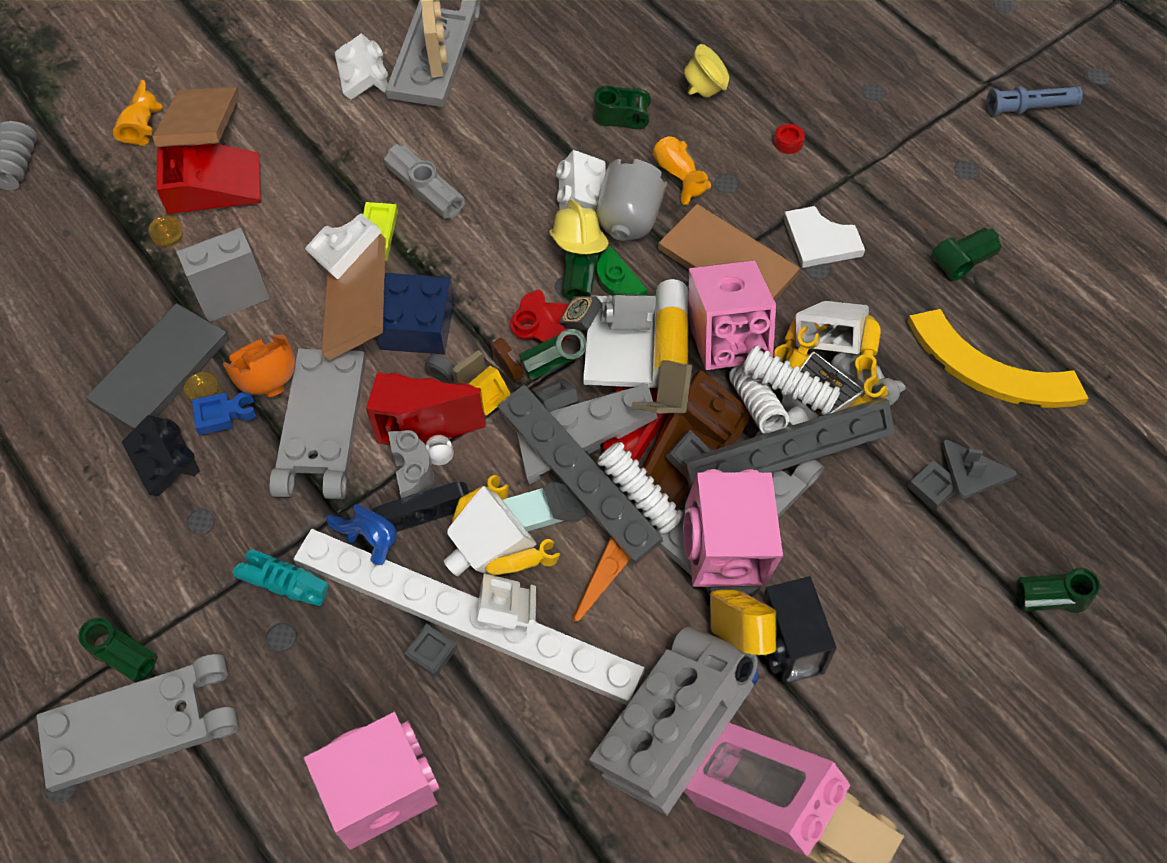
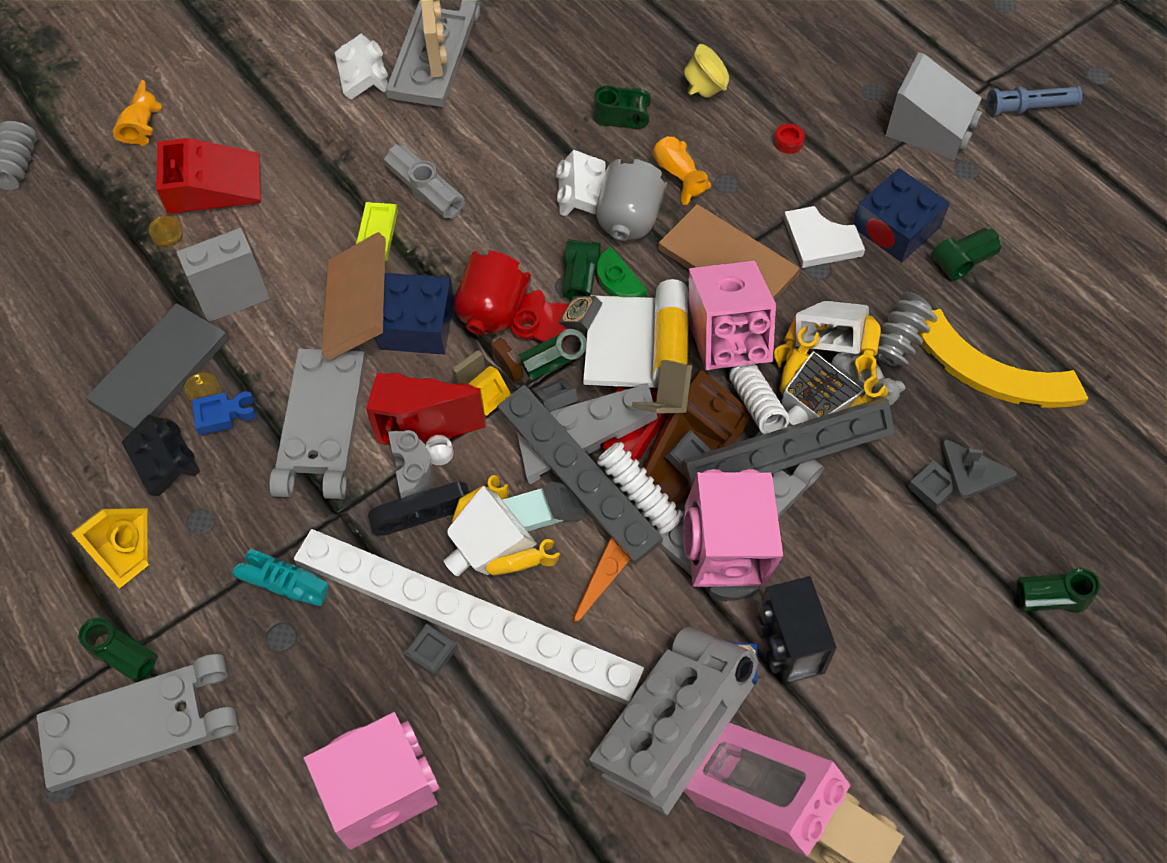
medium nougat tile [153,87,239,147] -> none
orange cylinder [223,334,295,397] -> none
white tile [305,214,382,279] -> none
blue piece [326,504,397,565] -> none
dark grey tile [425,353,455,384] -> none
white plate [477,573,536,634] -> none
light yellow piece [549,199,609,254] -> none
light grey cylinder [601,295,656,330] -> none
yellow beam [710,590,776,655] -> none
white piece [742,345,840,416] -> none
none -> yellow slope [71,508,149,589]
none -> red cylinder [454,250,531,335]
none -> dark blue brick [853,168,950,263]
none -> light grey piece [874,291,938,367]
none -> light grey slope [886,52,982,160]

